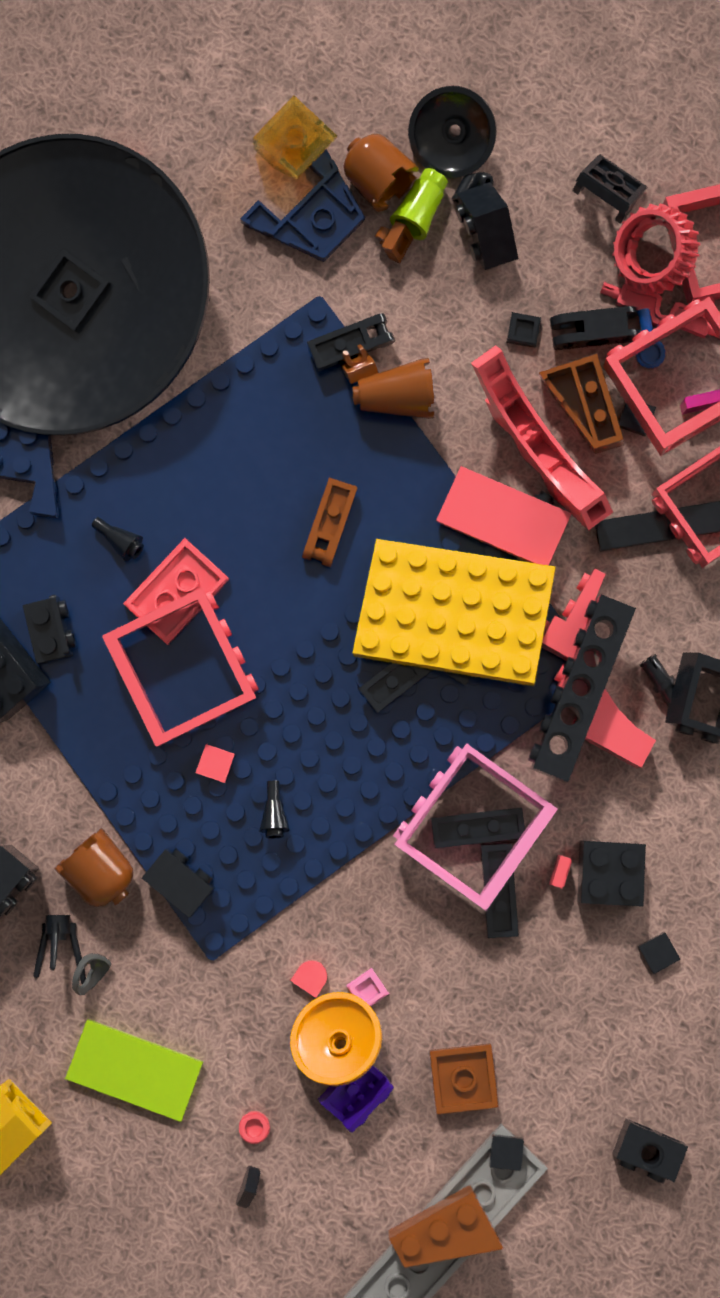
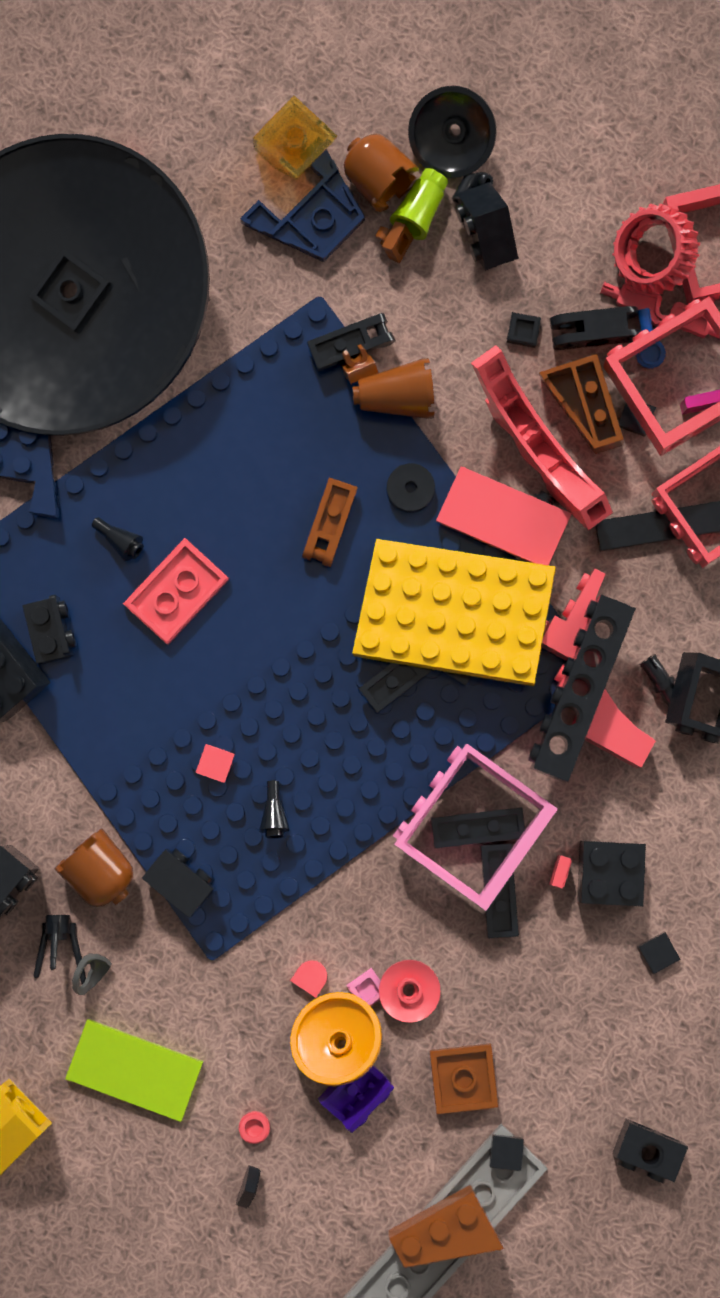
coral window [102,587,259,747] -> none
black piece [572,154,647,224] -> none
none -> coral dish [379,960,441,1022]
none -> black piece [387,463,435,513]

